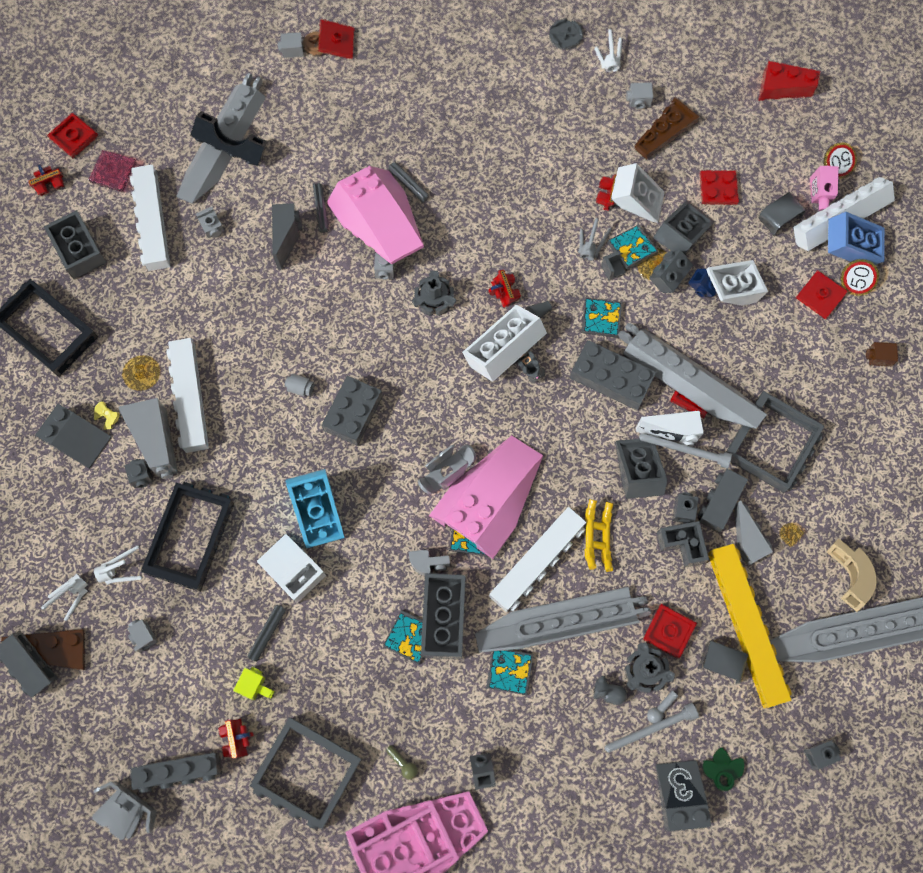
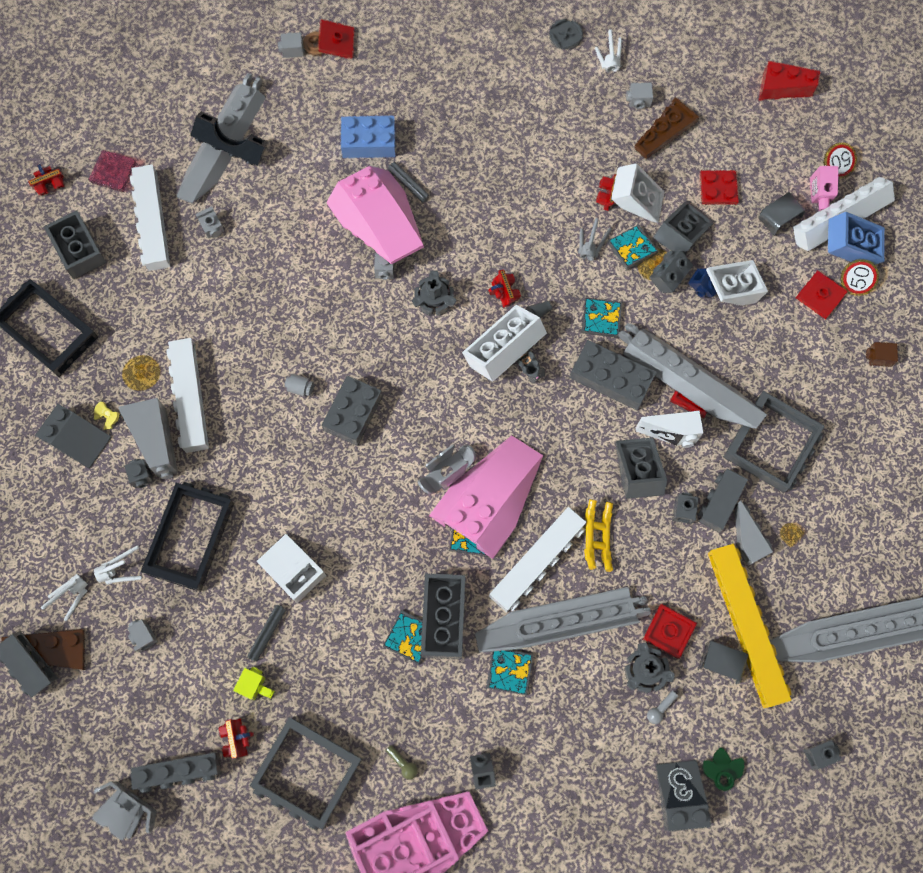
red plate [47,112,98,159] -> none
dark grey slope [272,203,303,270] -> none
medium azure brick [286,469,345,549] -> none
dark grey axle [313,183,329,233] -> none
light grey brick [408,550,450,576] -> none
dark grey animal [593,676,627,706] -> none
dark grey panel [601,251,626,281] -> none
light grey piece [605,702,699,753] -> none
light grey piece [639,433,732,469] -> none
dark grey brick [656,521,709,567] -> none
tan arch [826,538,876,612] -> none
none -> medium blue brick [341,116,395,158]

